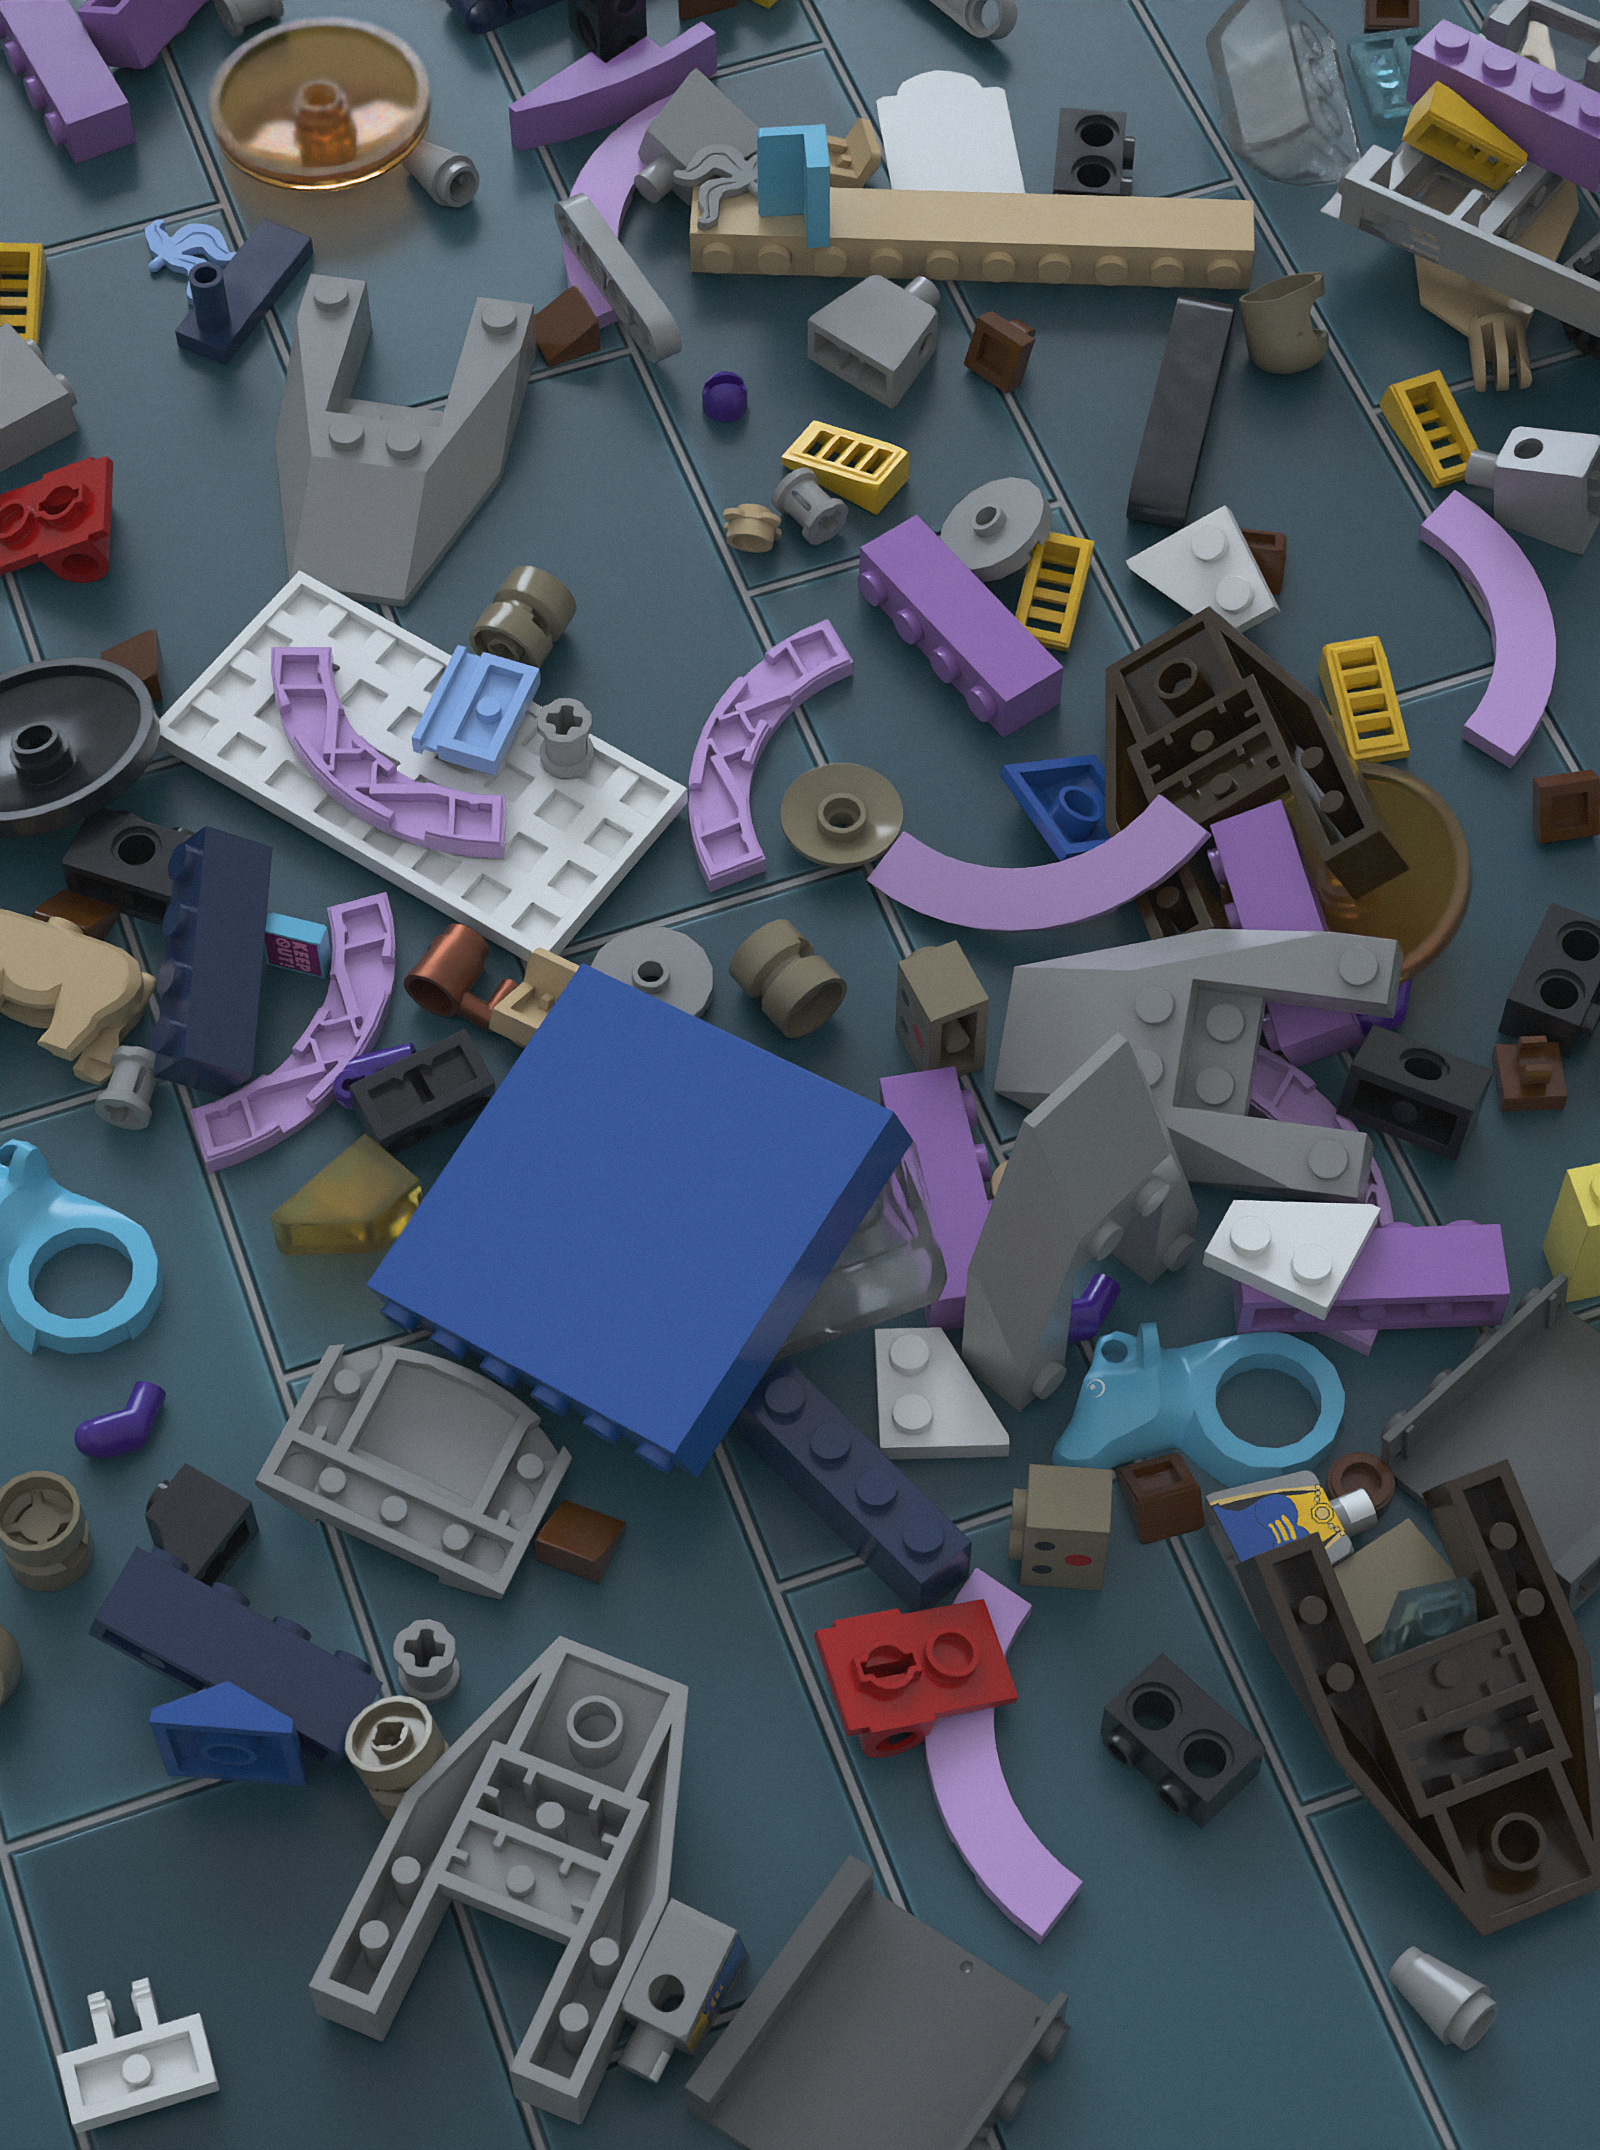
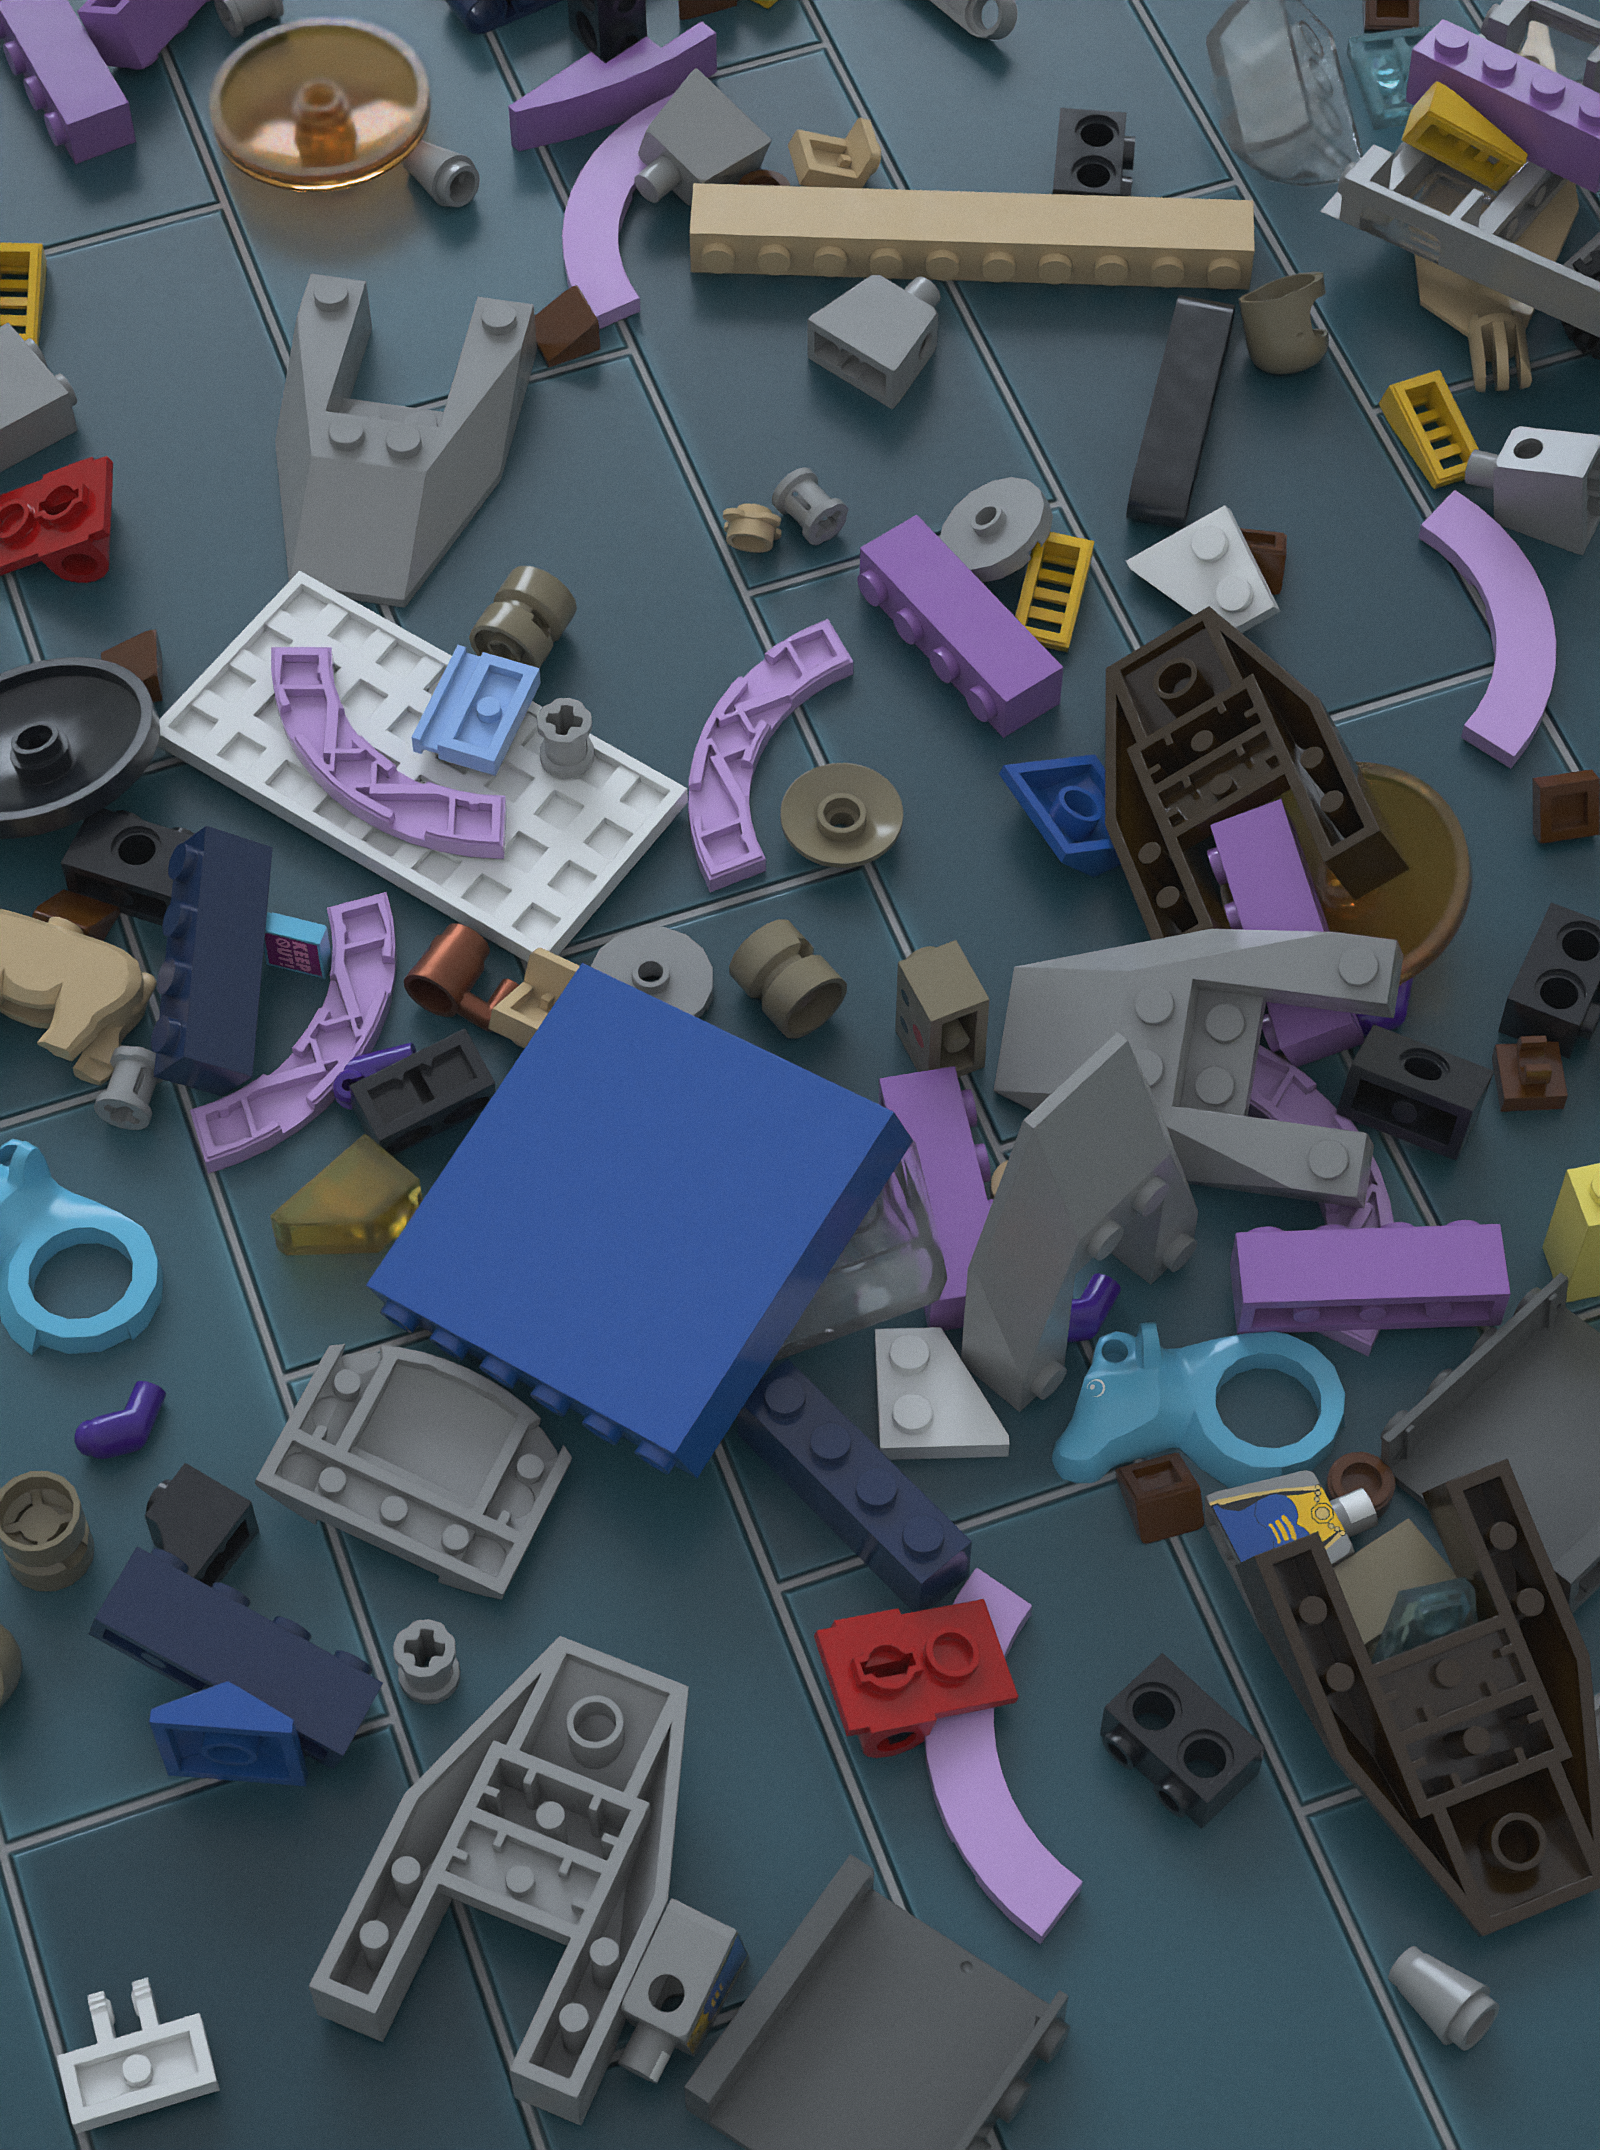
light blue piece [145,219,237,306] -> none
dark blue piece [175,218,314,366] -> none
dark tan wheel [345,1695,450,1822] -> none
reddish brown slope [535,1499,626,1584] -> none
light grey beam [554,193,682,363] -> none
light grey piece [673,144,758,231] -> none
dark purple hinge [702,370,748,422] -> none
medium azure panel [757,124,830,248] -> none
yellow slope [781,420,910,515] -> none
lavender tile [867,794,1212,933] -> none
white sticker [876,70,1025,193] -> none
reddish brown tile [963,311,1036,393] -> none
dark tan brick [1008,1464,1113,1591] -> none
white wing [1203,1200,1381,1320] -> none
yellow slope [1318,636,1410,766] -> none

